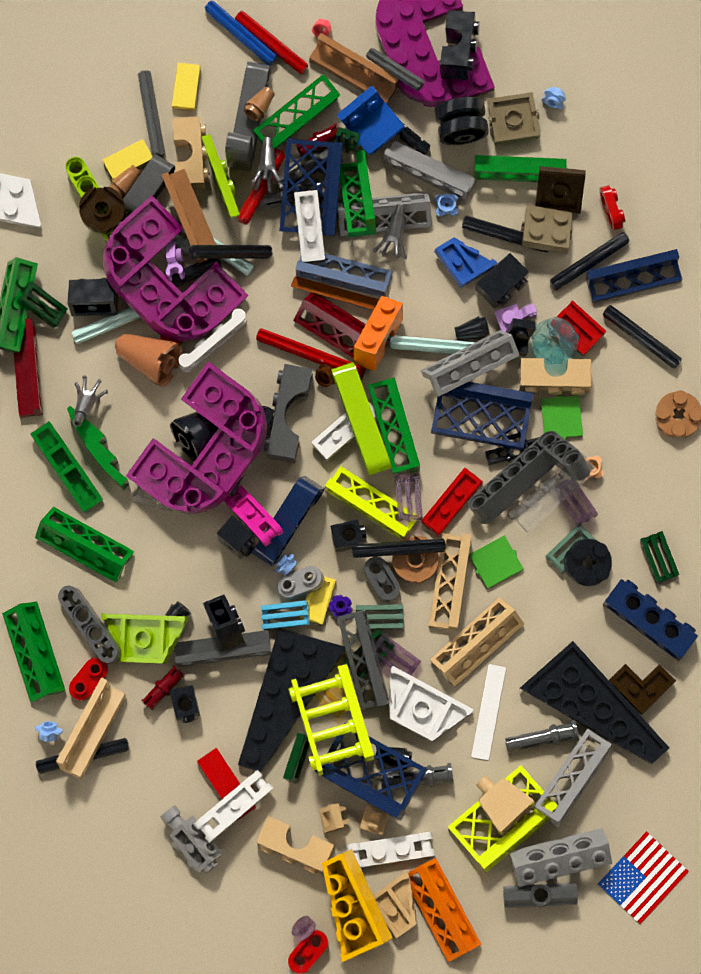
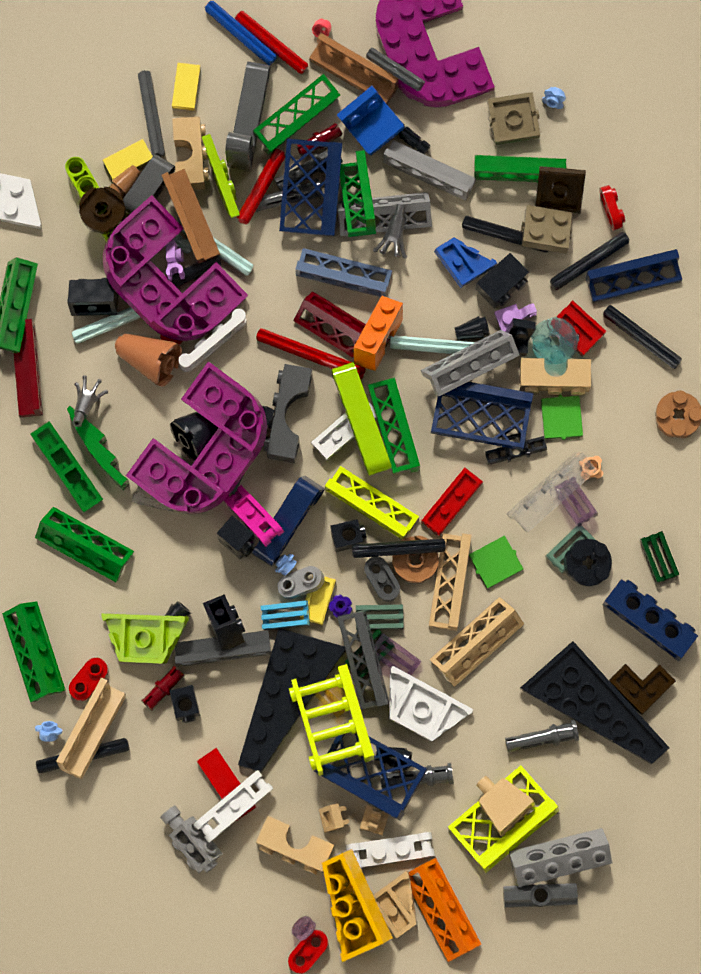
dark green tile [17,281,68,328] -> none
dark grey beam [58,586,122,664] -> none
black axle [189,245,273,259] -> none
medium nougat cone [244,87,275,121] -> none
flat silver piece [251,137,284,193] -> none
dark green tile [283,732,310,784] -> none
dark orange sticker [291,276,379,310] -> none
white plate [294,190,325,262] -> none
reddish brown plate [315,364,335,387] -> none
dark green tile [336,127,360,156] -> none
tile [394,474,423,521] -> none
black wheel [435,97,489,145] -> none
light blue plate [435,194,458,217] -> none
black arch [440,11,480,80] -> none
dark grey beam [468,431,591,524] -> none
white sticker [471,664,506,760] -> none
light grey fence [534,729,612,828] -> none
sticker [598,831,689,924] -> none

